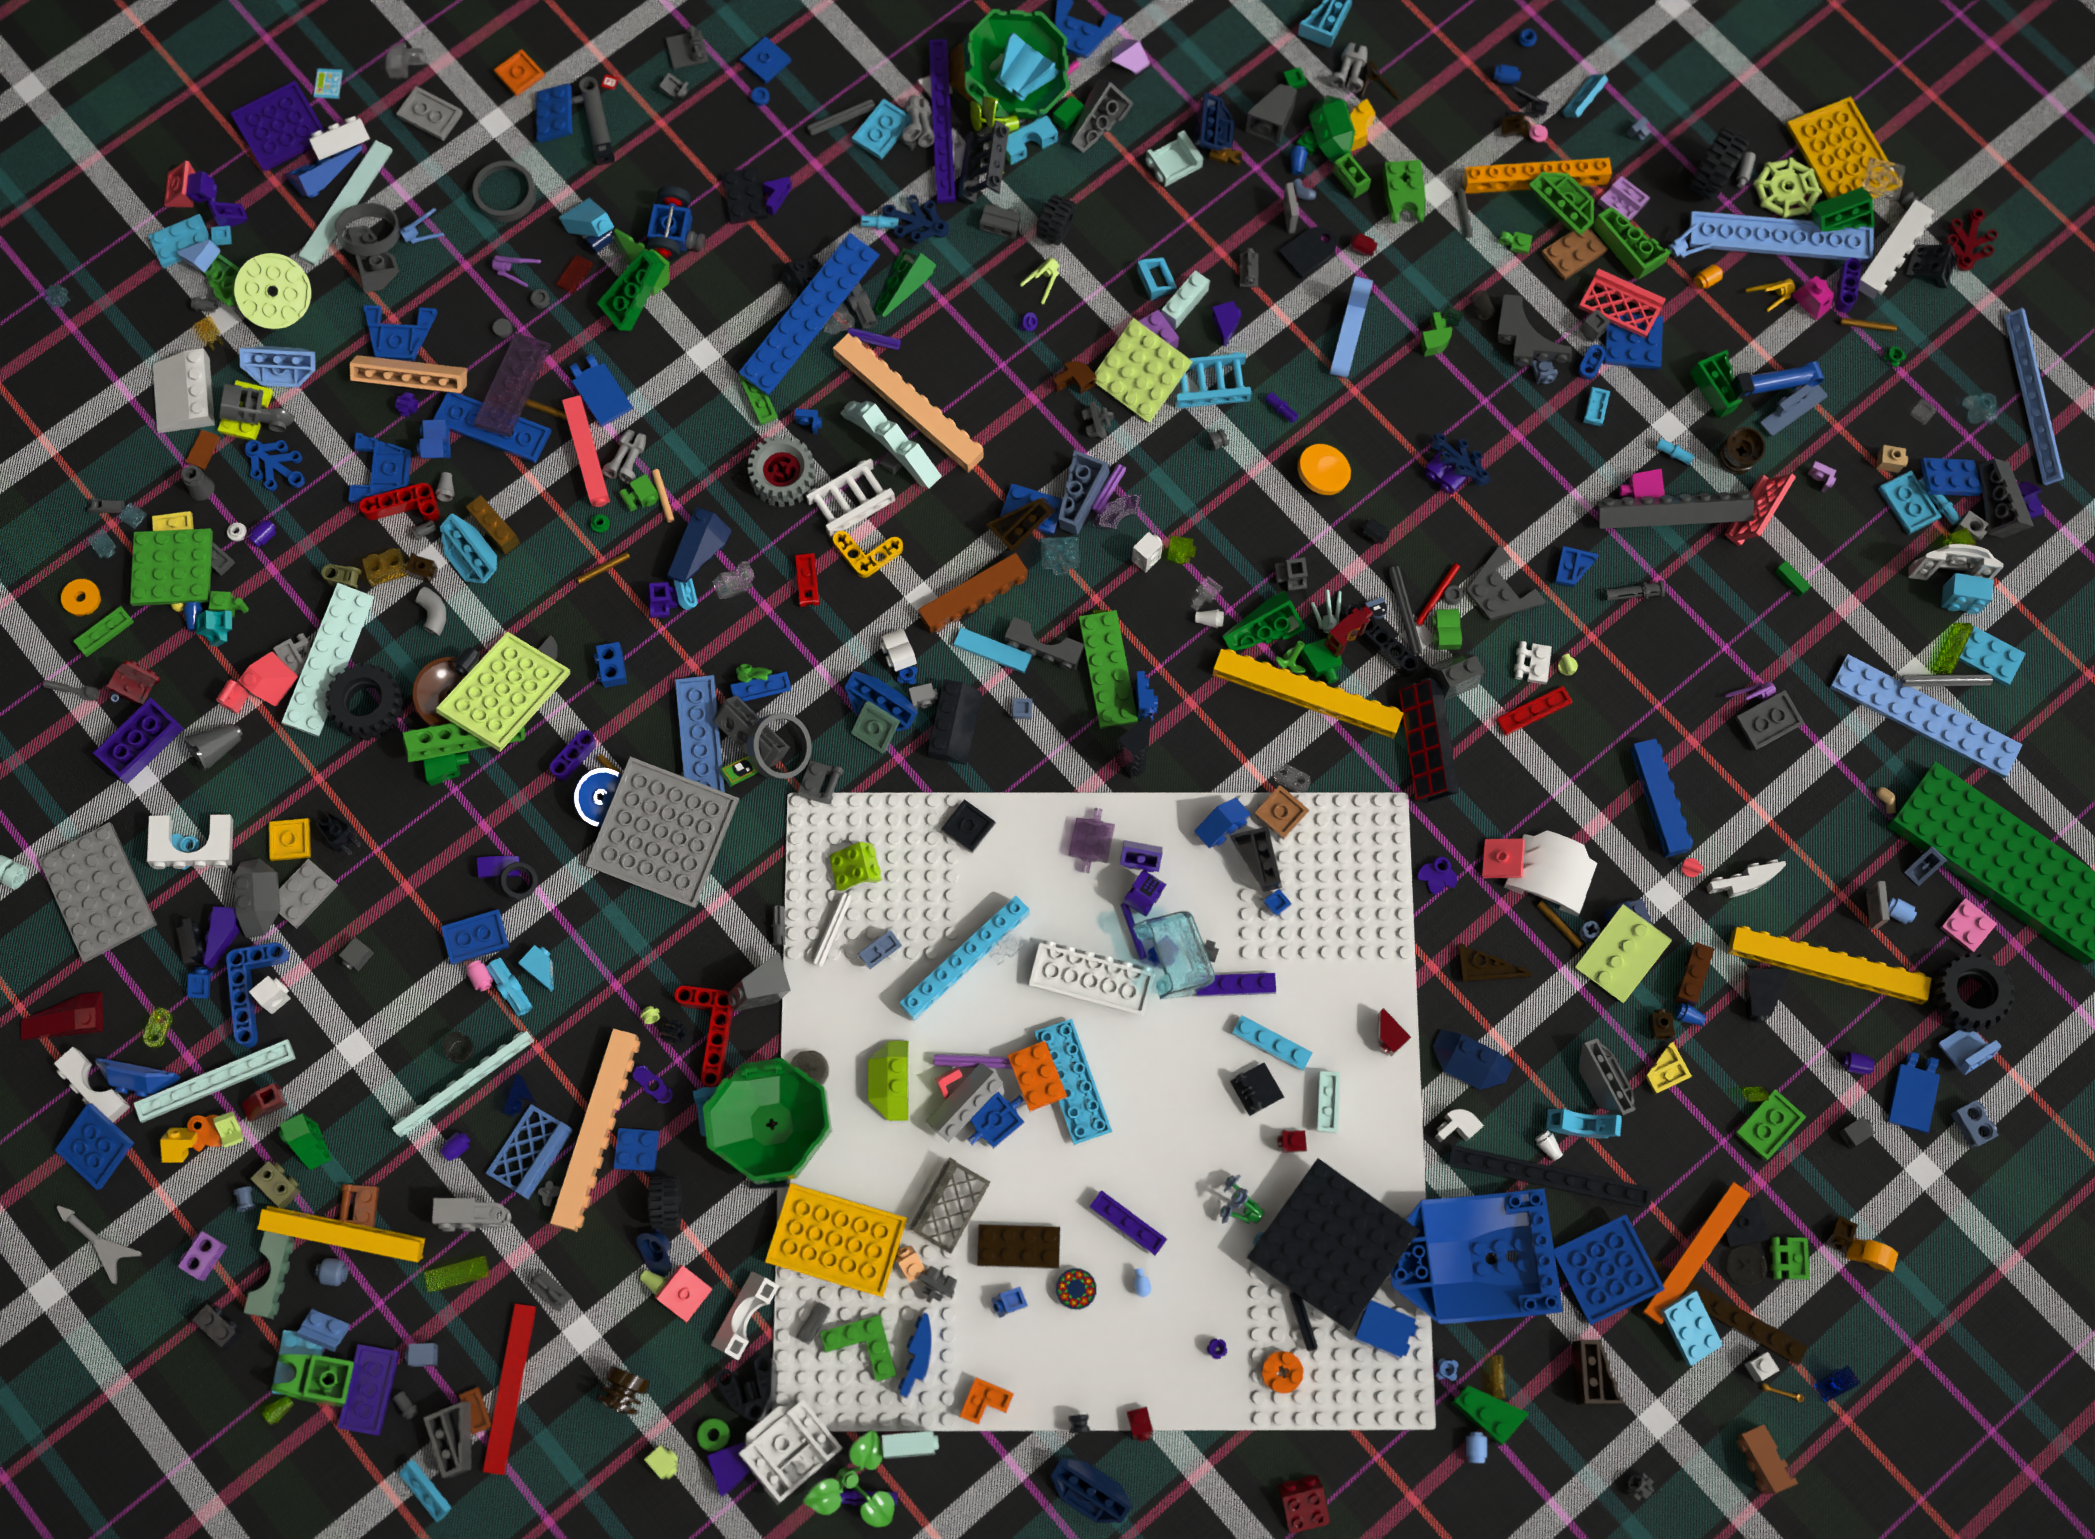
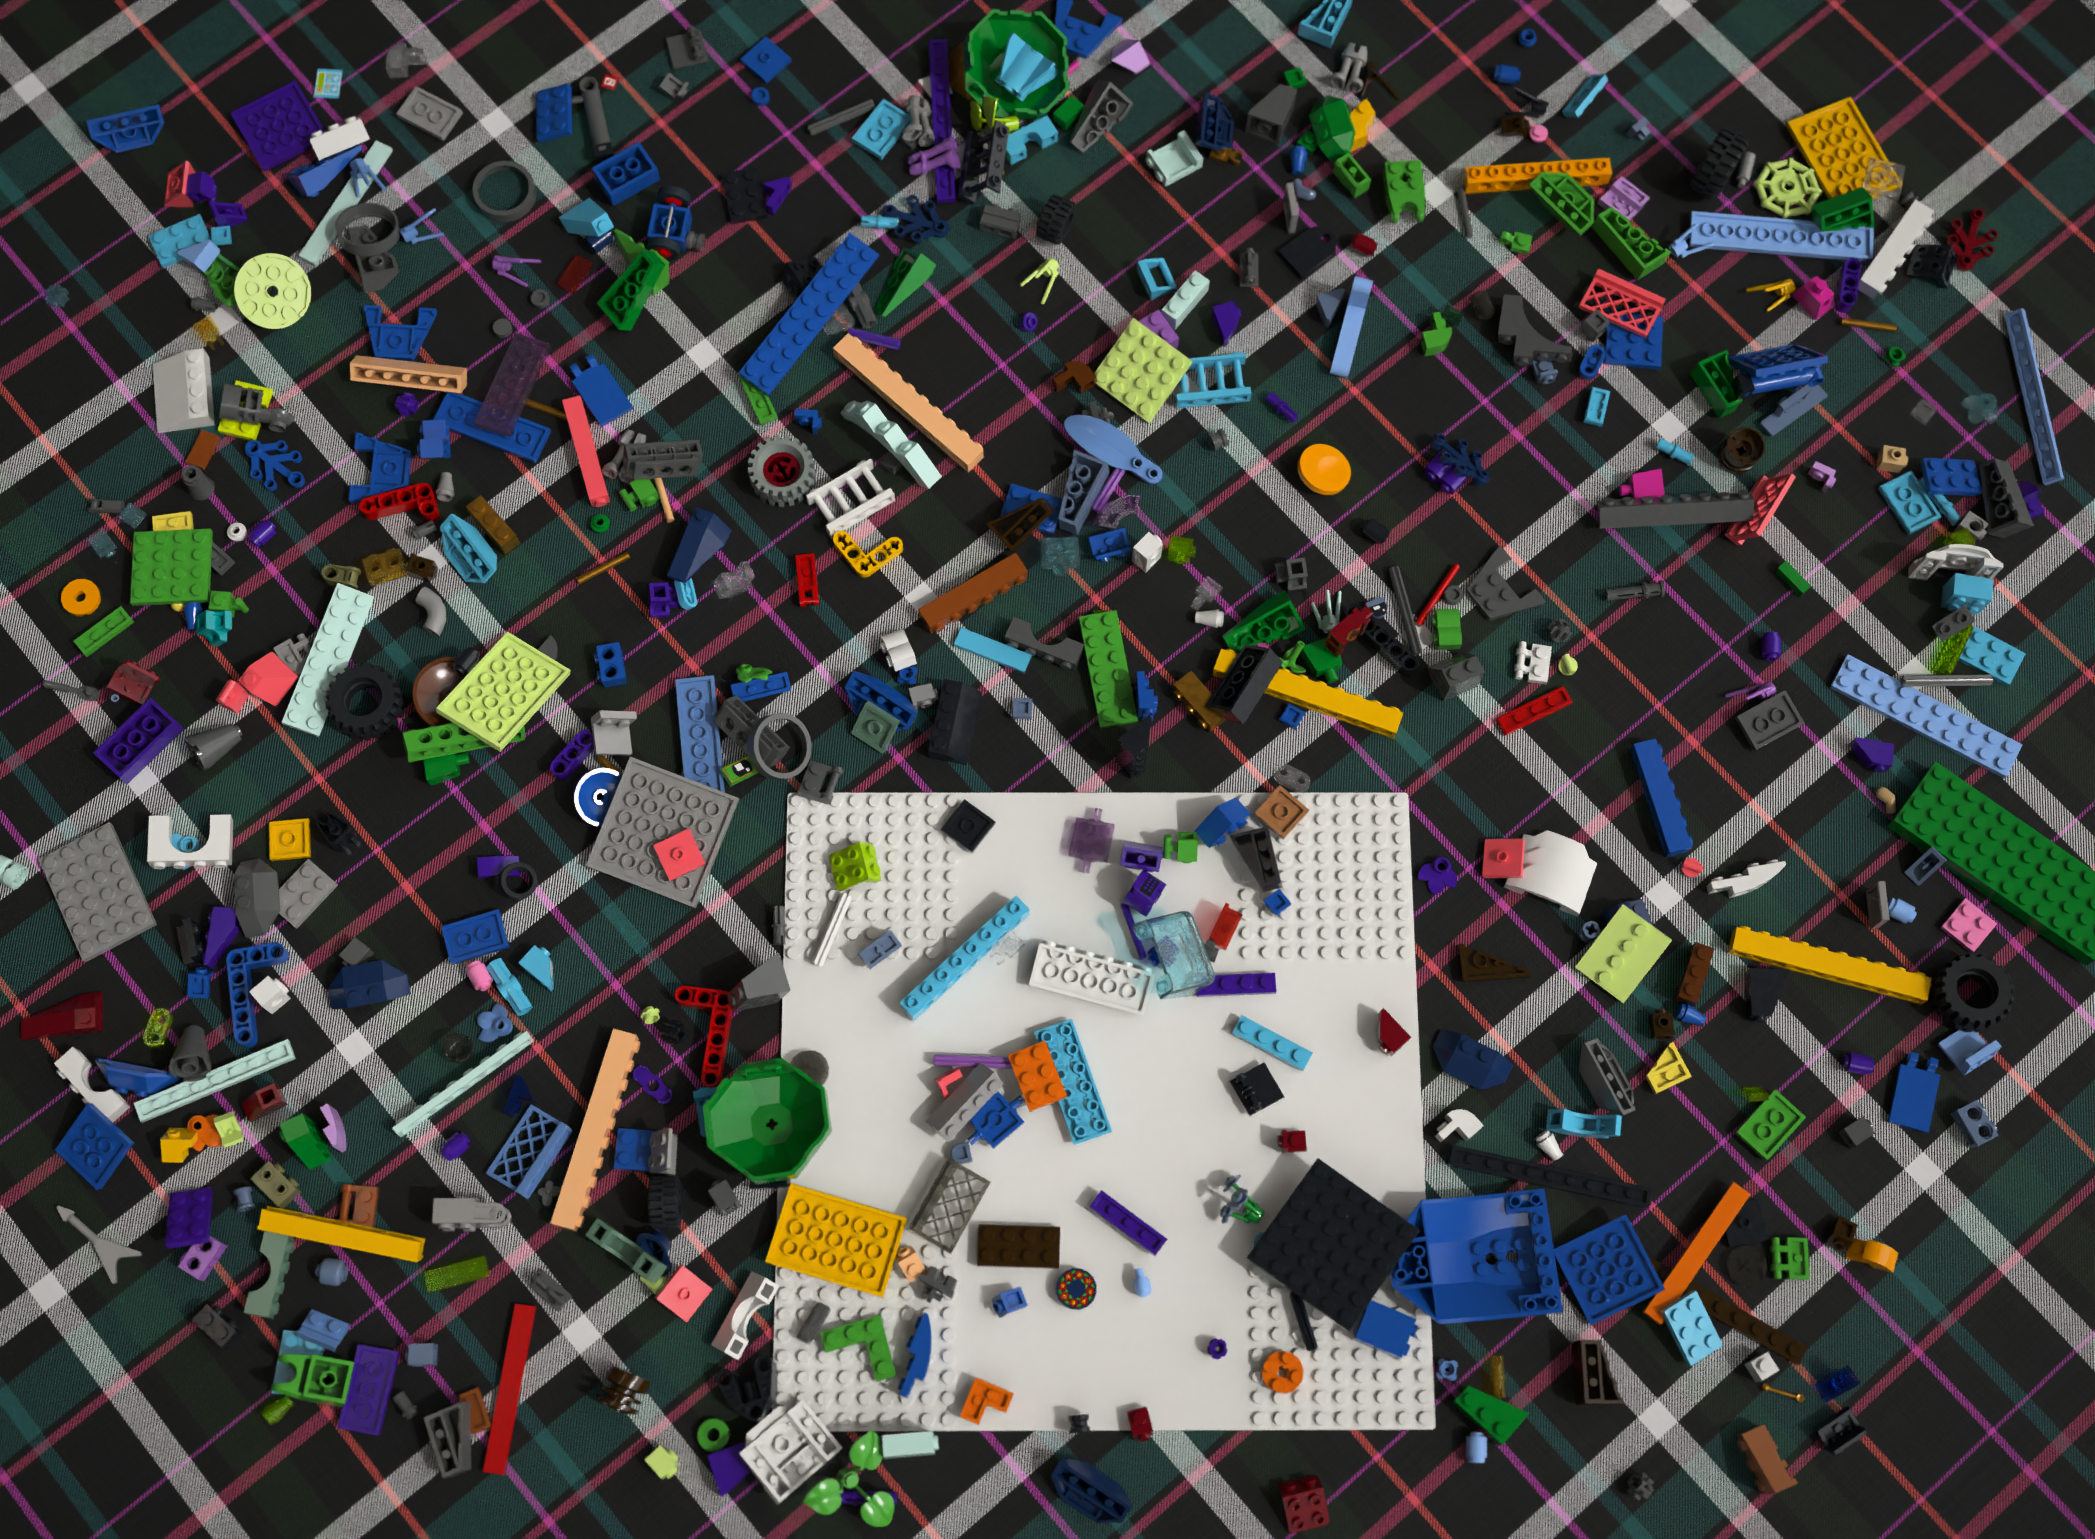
light blue wedge [239,346,315,387] -> none
medium azure plate [399,1460,451,1522] -> none
orange plate [494,49,545,97] -> none
lime wedge [868,1041,909,1121] -> none
light aqua plate [1317,1071,1340,1133] -> none
black brick [1399,678,1459,803] -> none
pearl gold bar [1537,901,1584,949] -> none
medium nougat plate [1541,228,1607,281] -> none
blue wing [1555,546,1599,587] -> none
light orange brick [1694,264,1723,290] -> none
none -> blue wedge [86,104,165,153]
none -> dark purple plate [165,1187,213,1249]
none -> dark grey cone [169,1025,211,1082]
none -> lavender slope [320,1104,346,1153]
none -> dark blue wedge [327,960,411,1010]
none -> medium blue plant [350,158,386,197]
none -> medium blue plate [477,1004,513,1042]
none -> sand green arch [586,1218,668,1284]
none -> light grey bracket [591,710,637,756]
none -> blue brick [592,142,660,206]
none -> dark grey brick [622,440,703,480]
none -> light grey bracket [648,1128,678,1175]
none -> coral plate [653,828,706,881]
none -> dark grey brick [708,1180,742,1217]
none -> medium lavender piece [907,136,961,175]
none -> sand blue tile [950,1141,973,1164]
none -> medium blue plant [1064,415,1163,485]
none -> blue bracket [1088,527,1132,562]
none -> bright green brick [1163,832,1198,863]
none -> pearl gold brick [1173,671,1227,733]
none -> black slope [1205,644,1283,725]
none -> clear red panel [1209,903,1243,951]
none -> blue tile [1279,703,1305,730]
none -> sand blue slope [1316,288,1345,328]
none -> dark grey gear [1547,619,1572,643]
none -> blue plate [1728,343,1828,379]
none -> dark purple brick [1761,632,1781,661]
none -> black bracket [1814,1406,1867,1455]
none -> dark purple slope [1850,737,1894,772]
none -> dark grey hinge [1932,605,1976,642]

